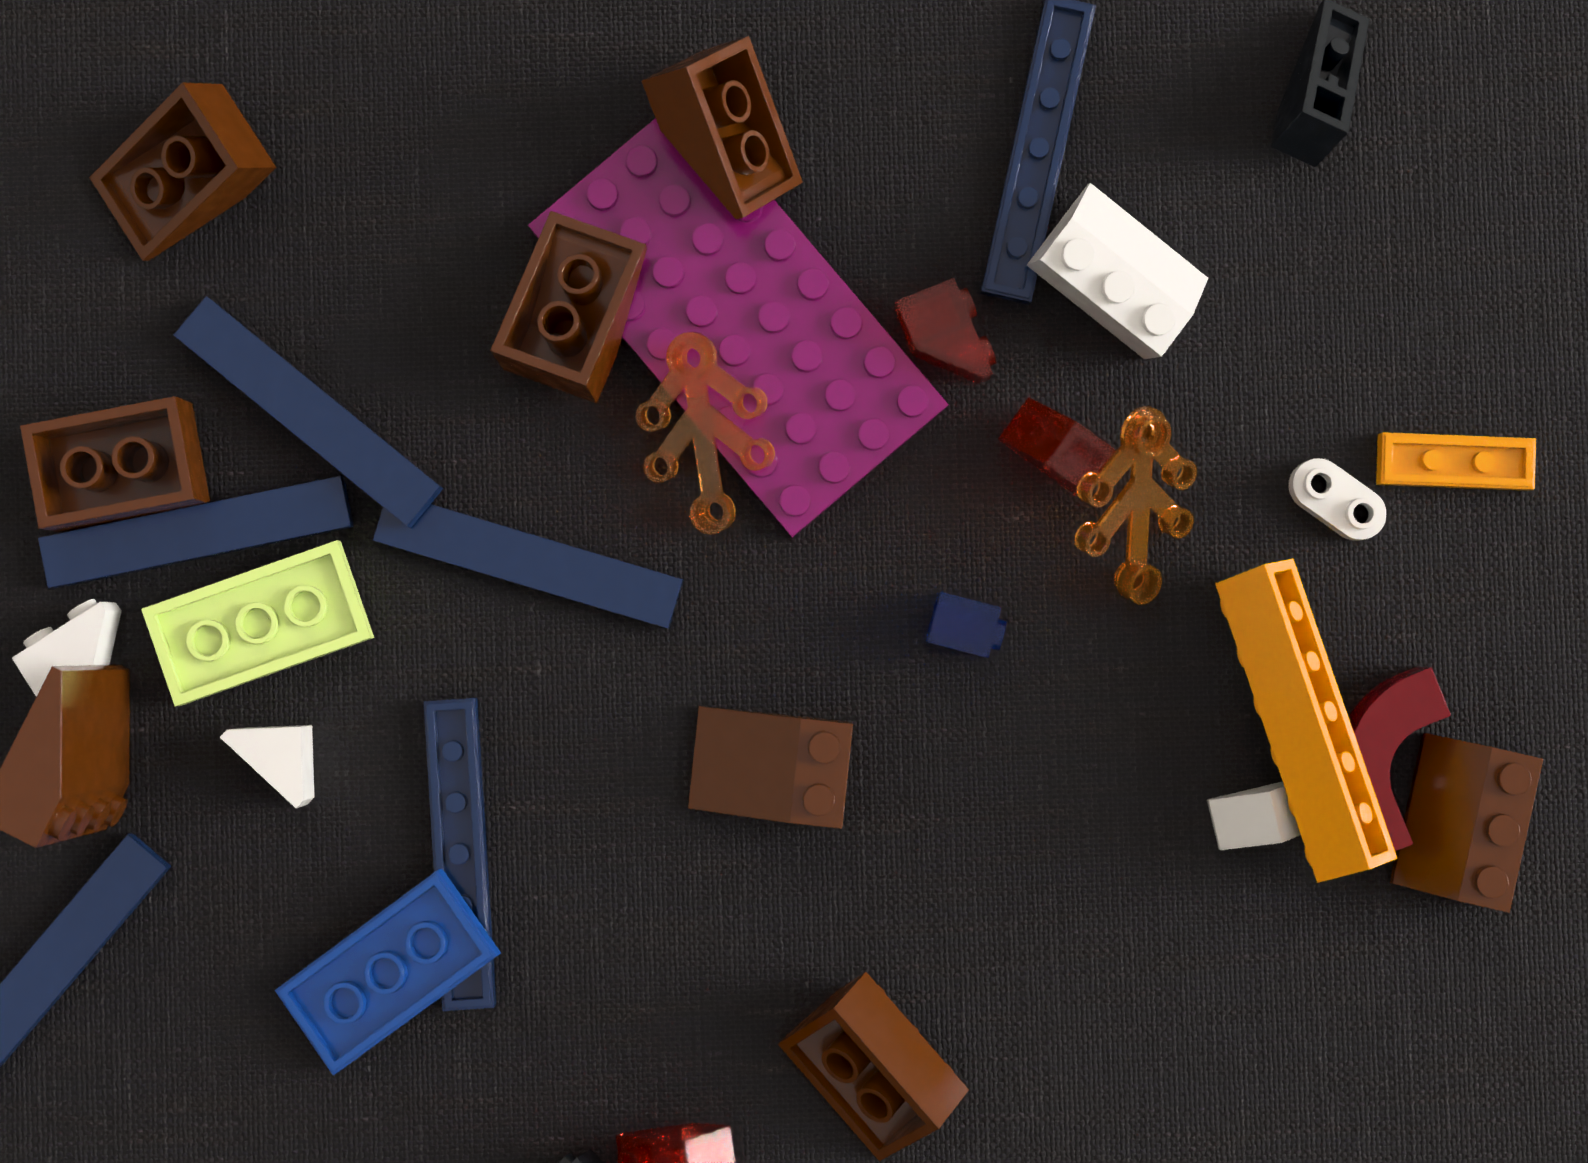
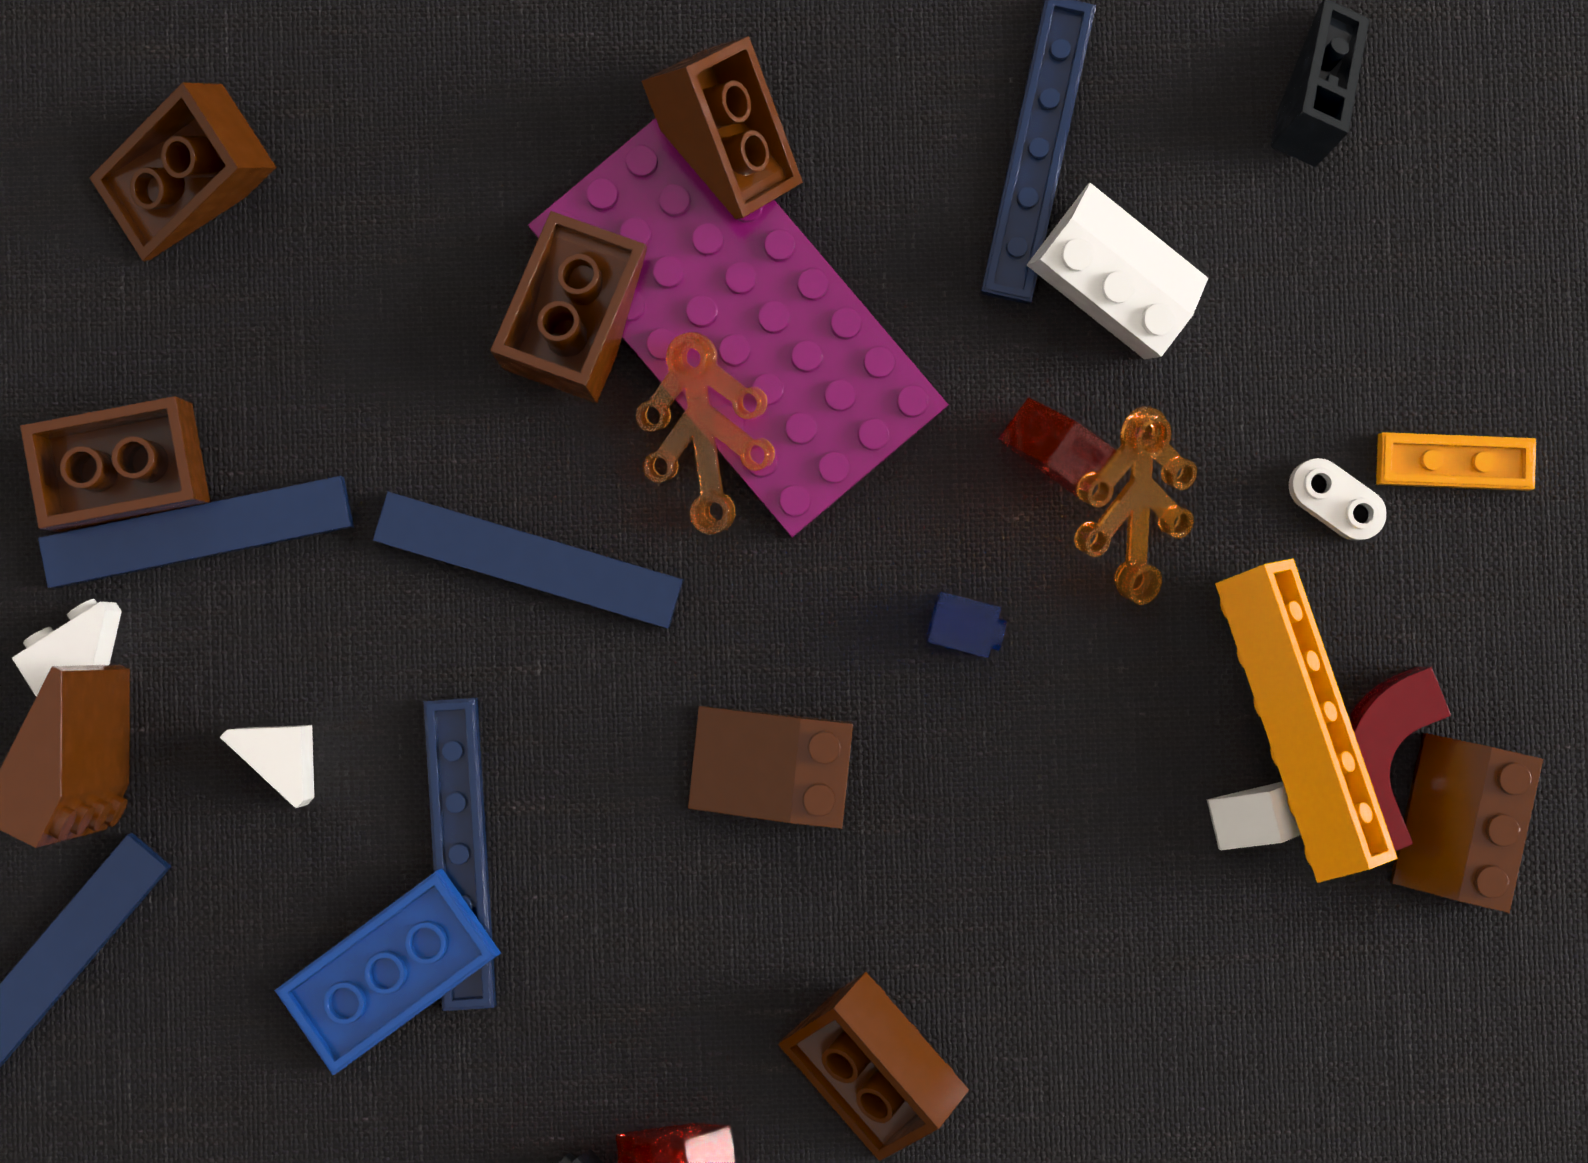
yellowish green plate [141,540,374,706] -> none
dark blue tile [174,296,443,528] -> none
clear red slope [894,278,996,384] -> none

